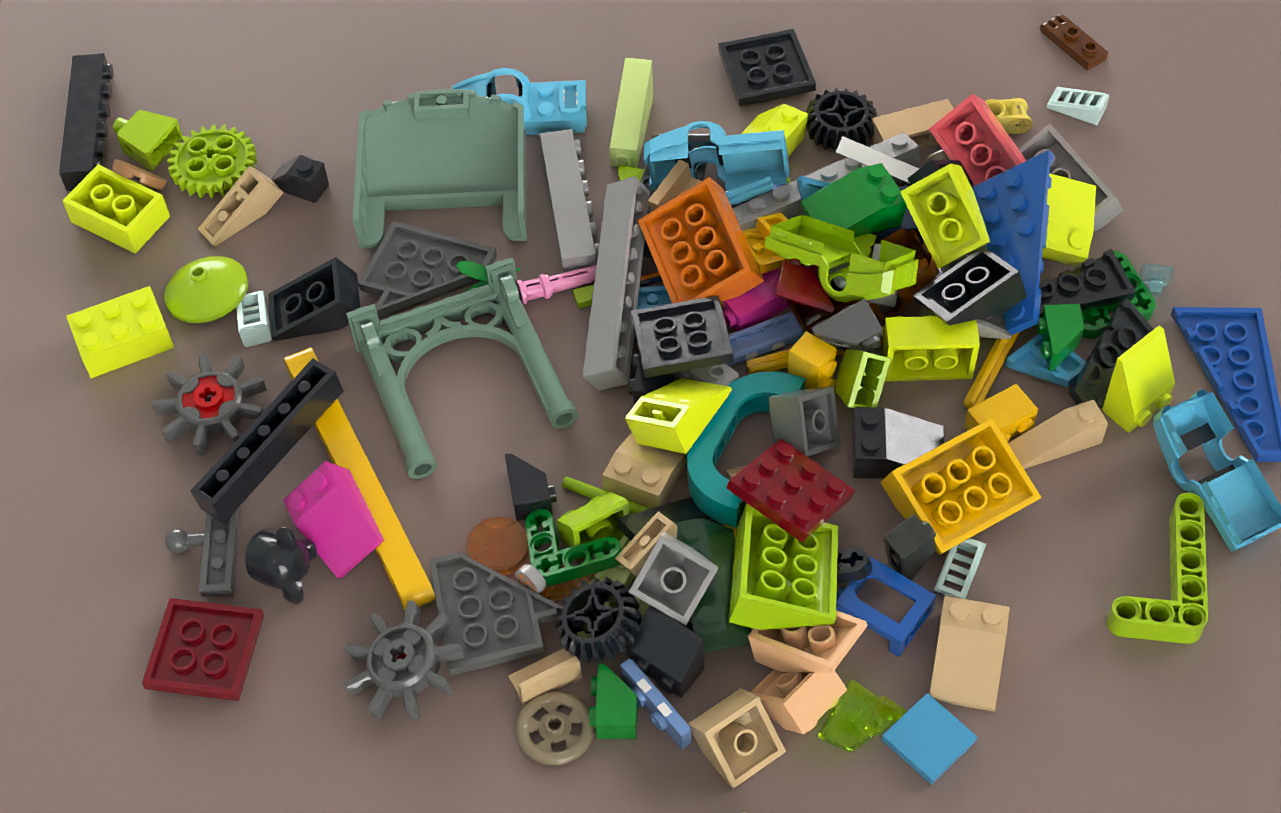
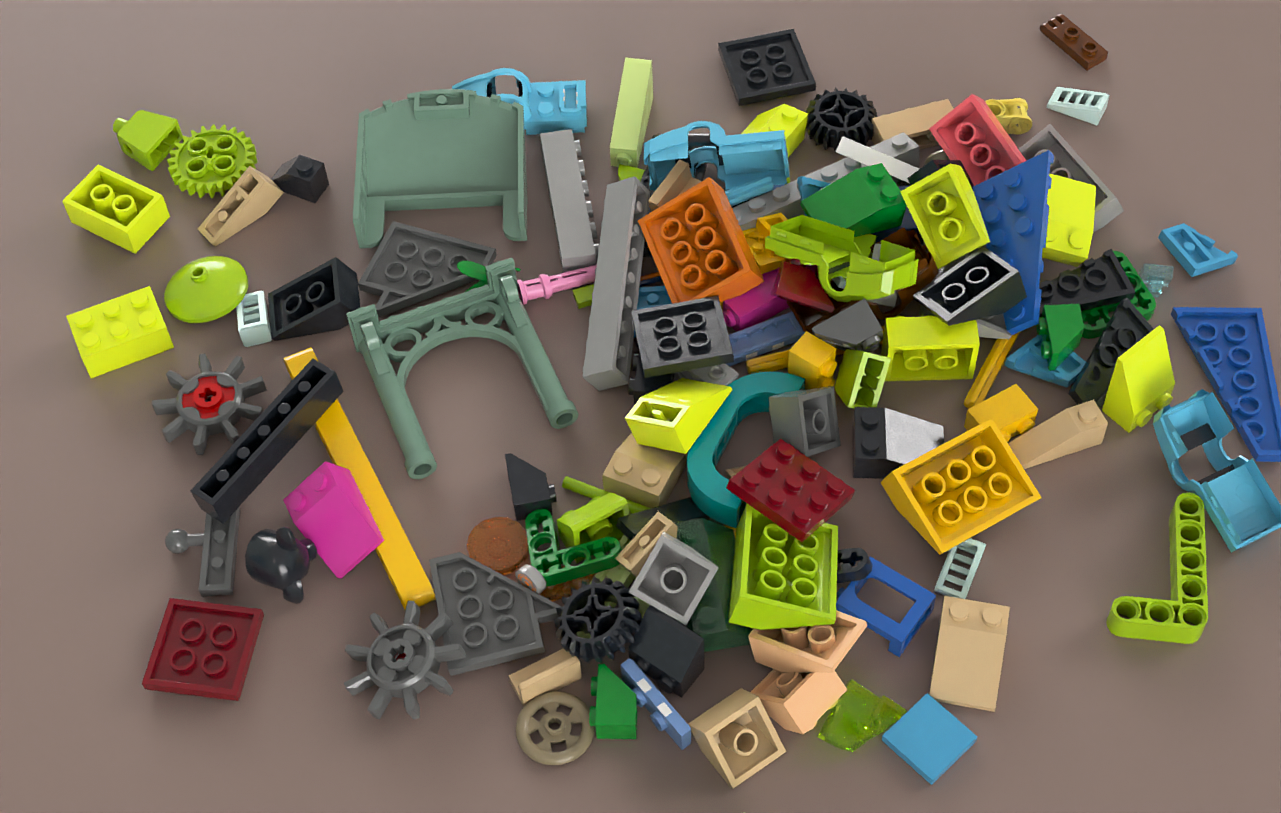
black brick [59,53,114,191] -> none
medium nougat tile [112,159,167,190] -> none
pearl dark grey slope [883,514,936,581] -> none
none -> dark azure wing [1158,223,1238,277]

